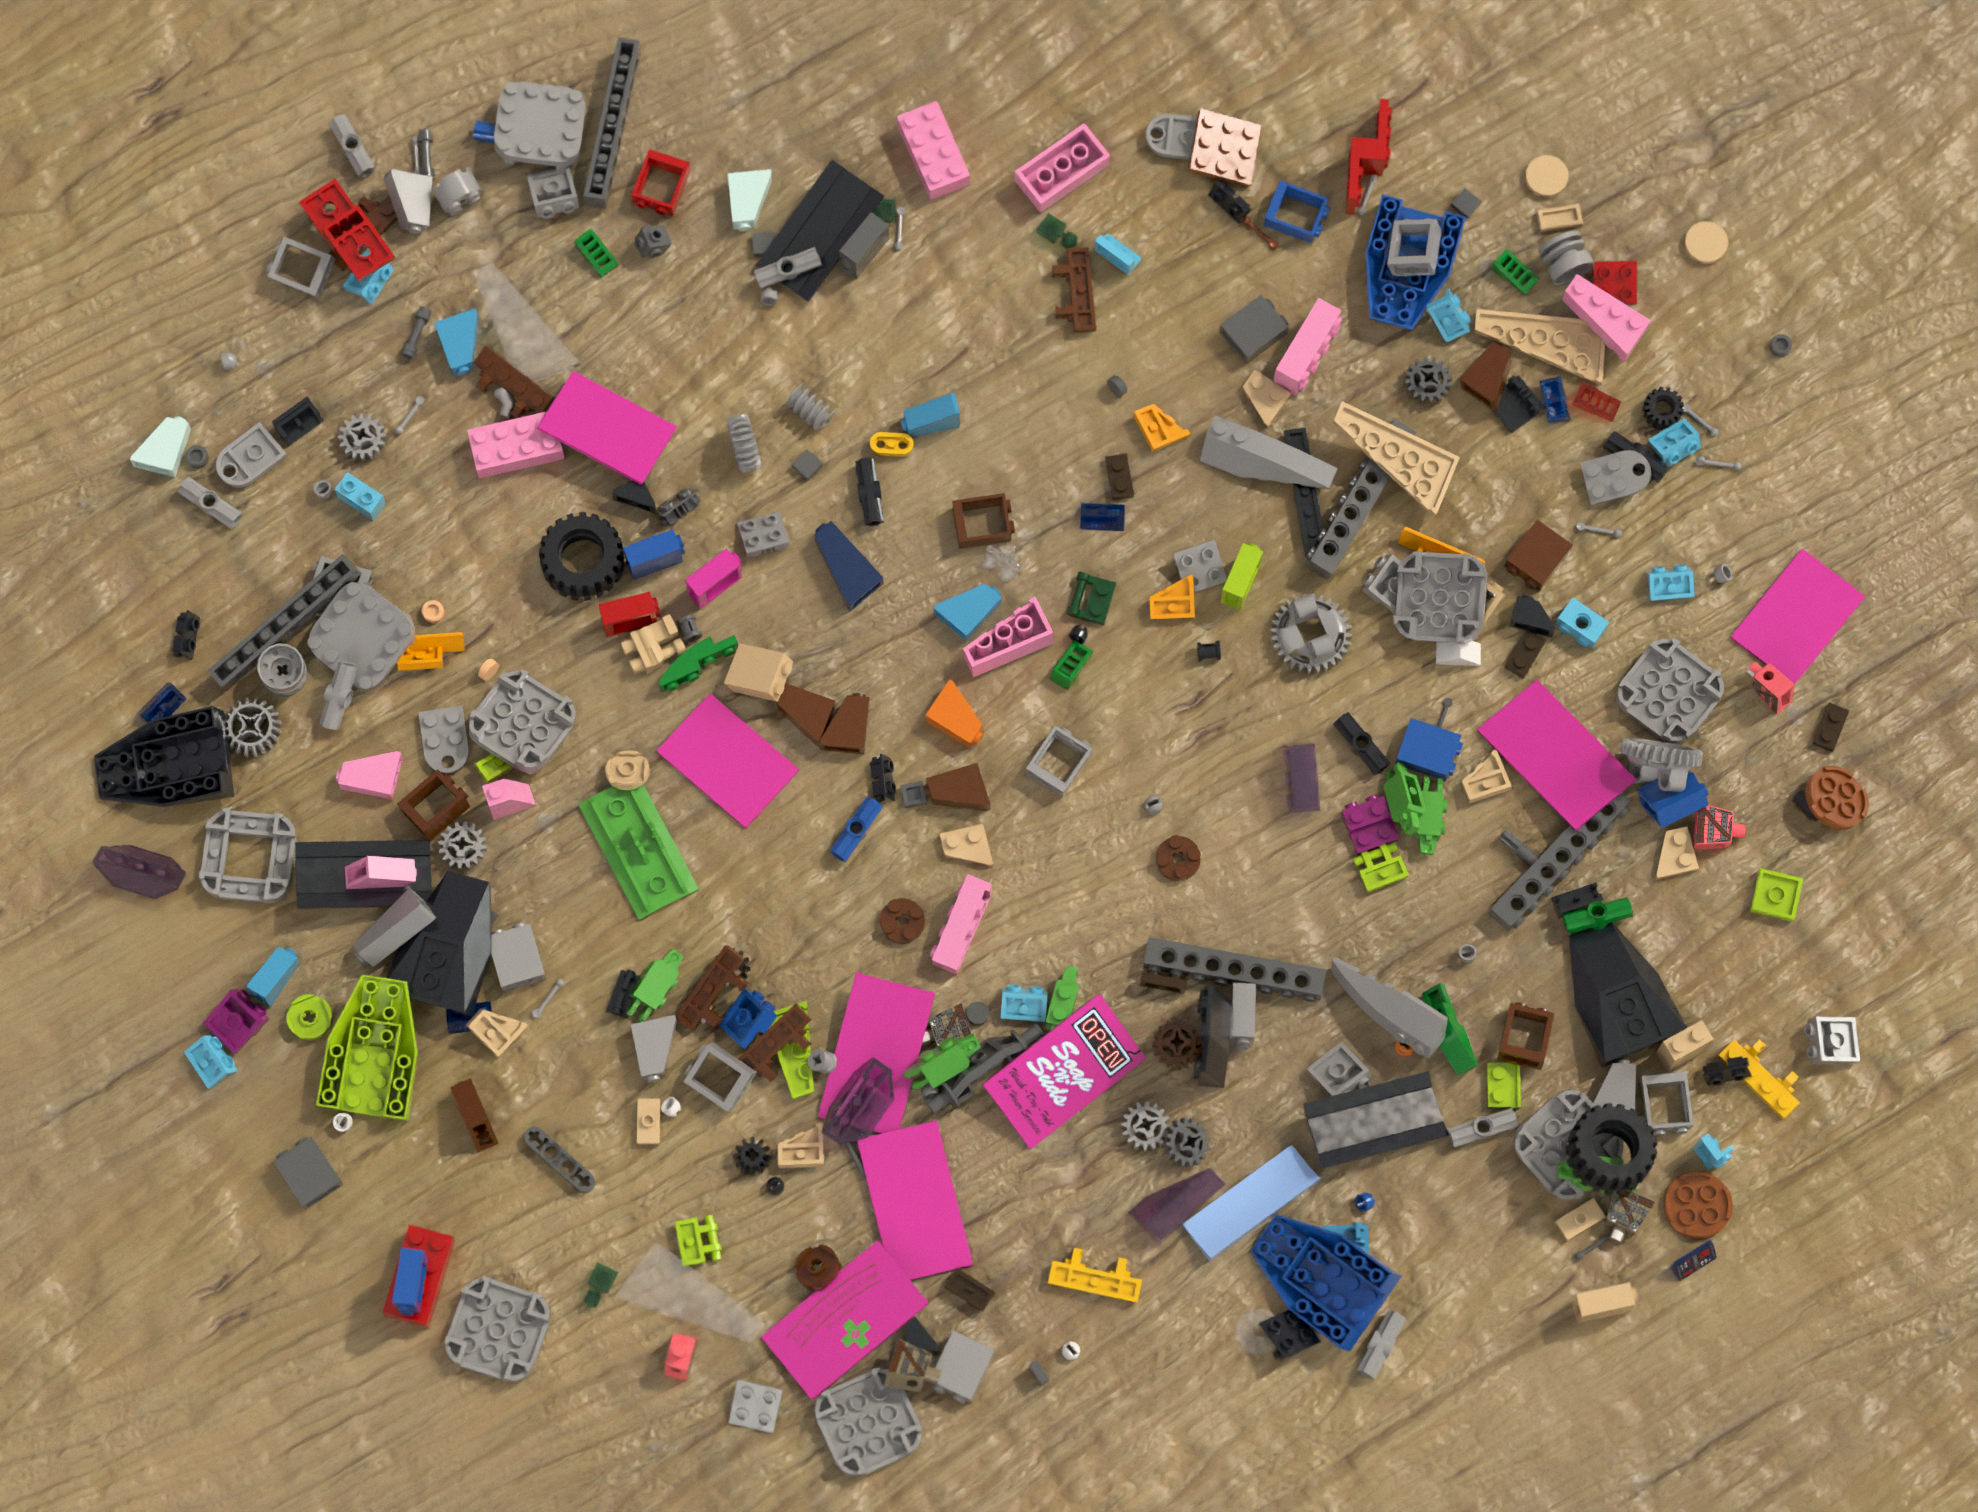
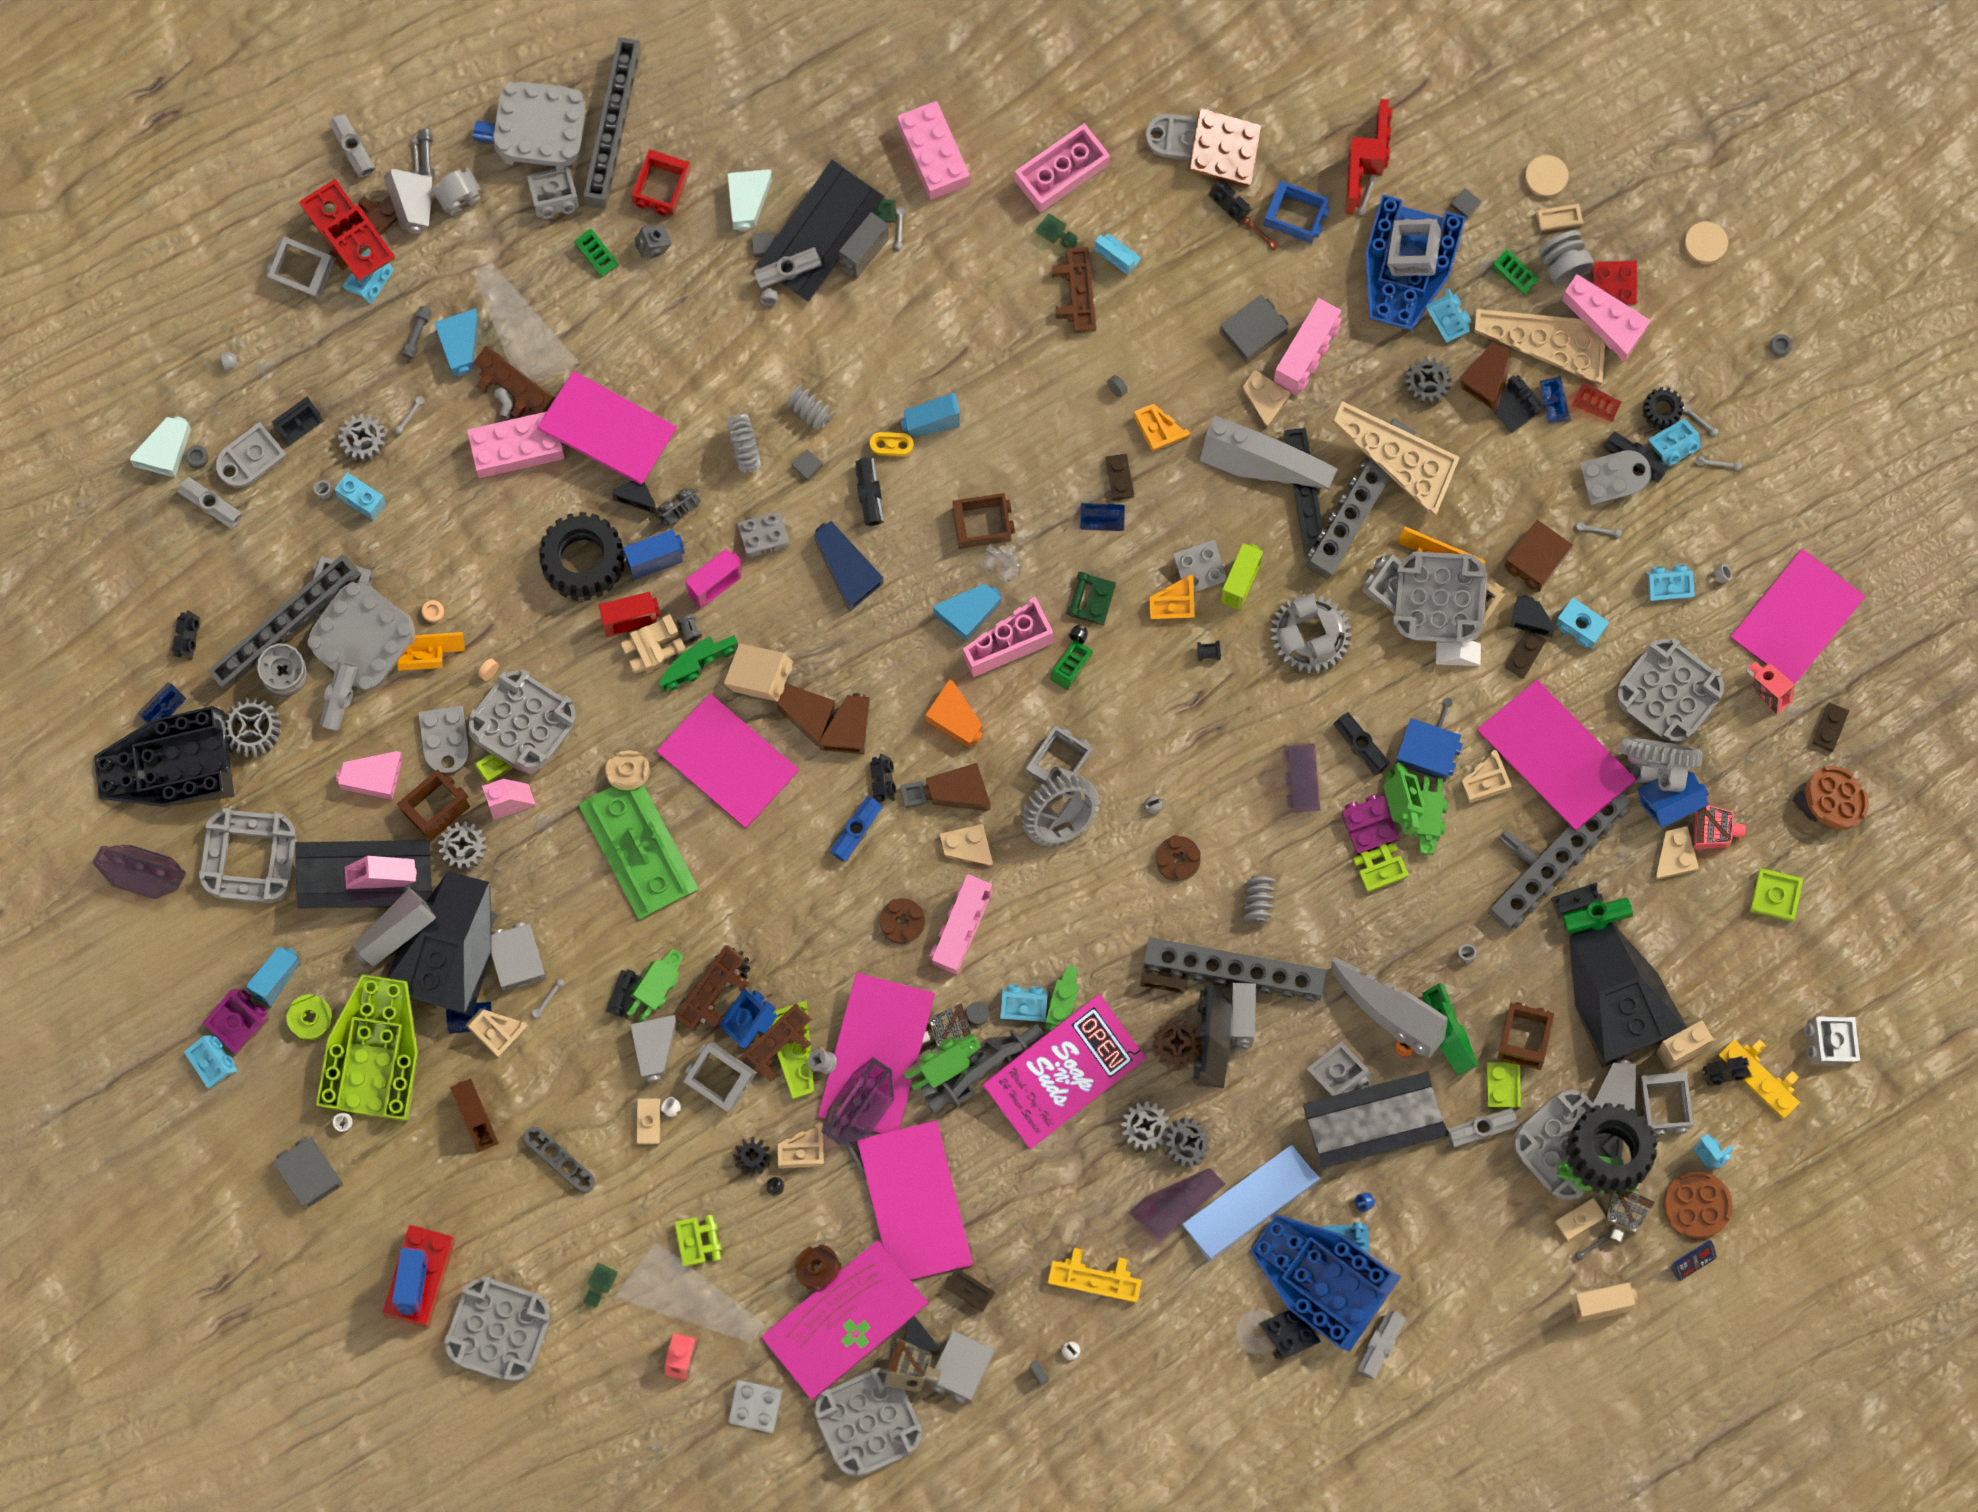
none -> light grey piece [1021,766,1100,847]
none -> light grey piece [1243,876,1276,925]

